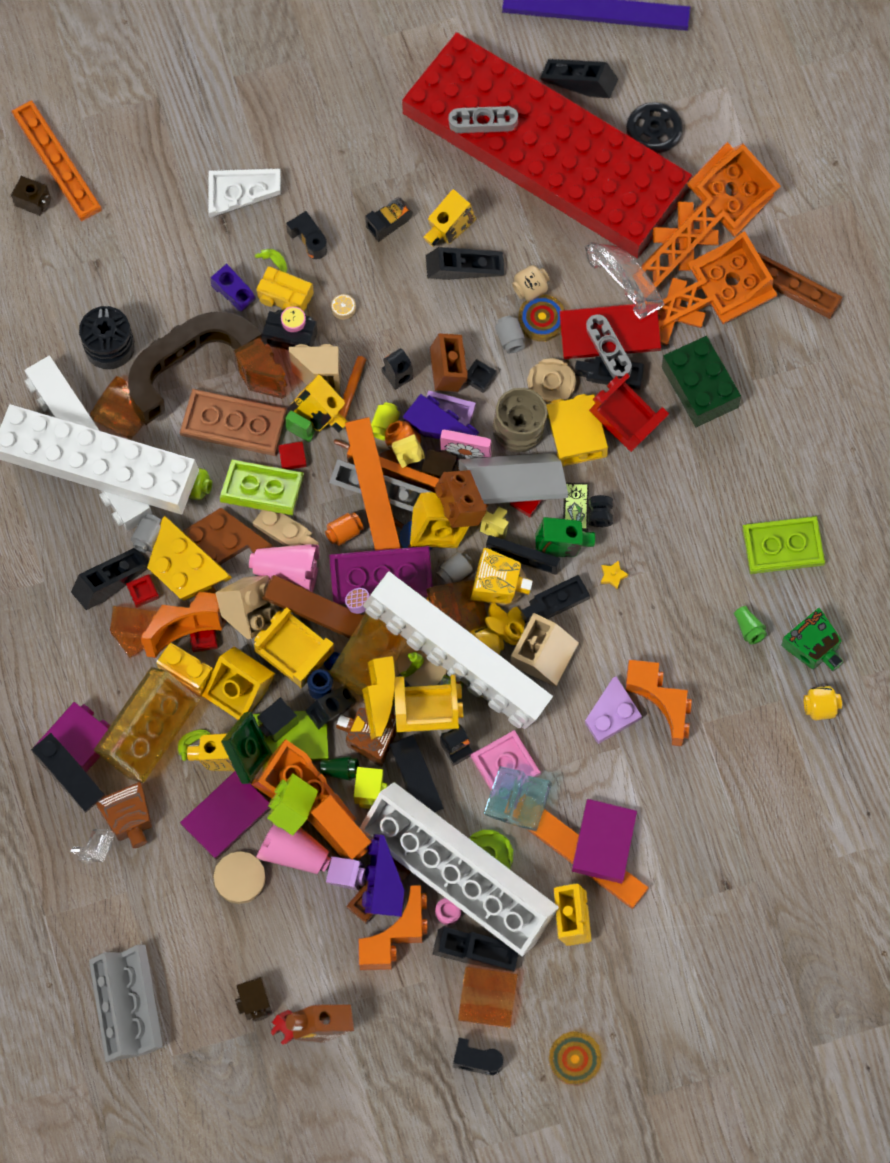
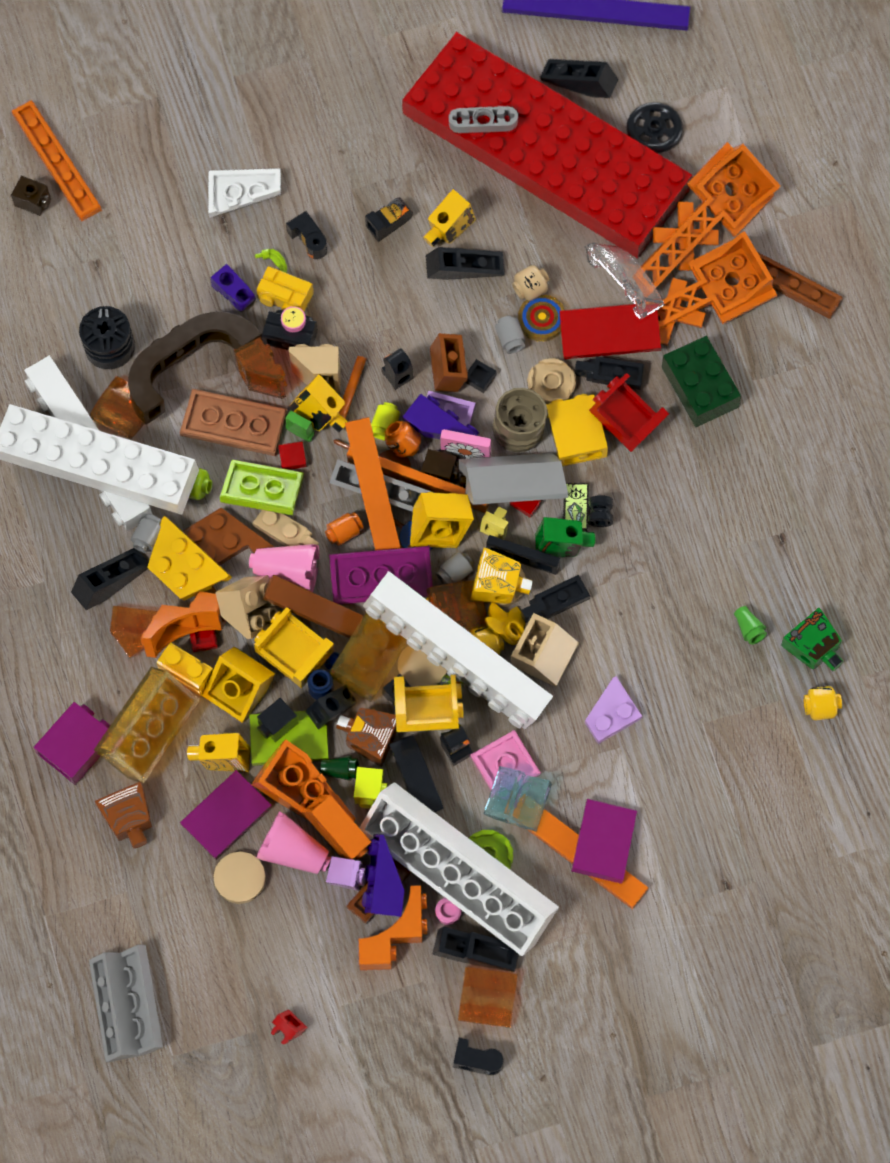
black slope [31,733,105,813] -> none
clear bracket [71,829,115,865] -> none
red tile [126,574,159,608] -> none
lime piece [178,730,211,761] -> none
dark green tile [221,712,272,784] -> none
dark brown brick [235,977,272,1022] -> none
lime brick [267,774,318,836] -> none
dark orange torso [286,1004,354,1043] -> none
tan tile [331,294,356,320] -> none
tile [345,588,370,614] -> none
yellow slope [362,656,395,740] -> none
light yellow tile [392,434,425,468] -> none
lime piece [400,652,424,677] -> none
dark orange brick [435,470,487,528] -> none
clear yellow tile [549,1031,602,1086] -> none
yellow brick [554,884,592,946] -> none
light grey beam [586,314,631,379] -> none
yellow piece [600,561,629,589] -> none
orange arch [625,660,692,746] -> none
lime tile [742,516,825,574] -> none

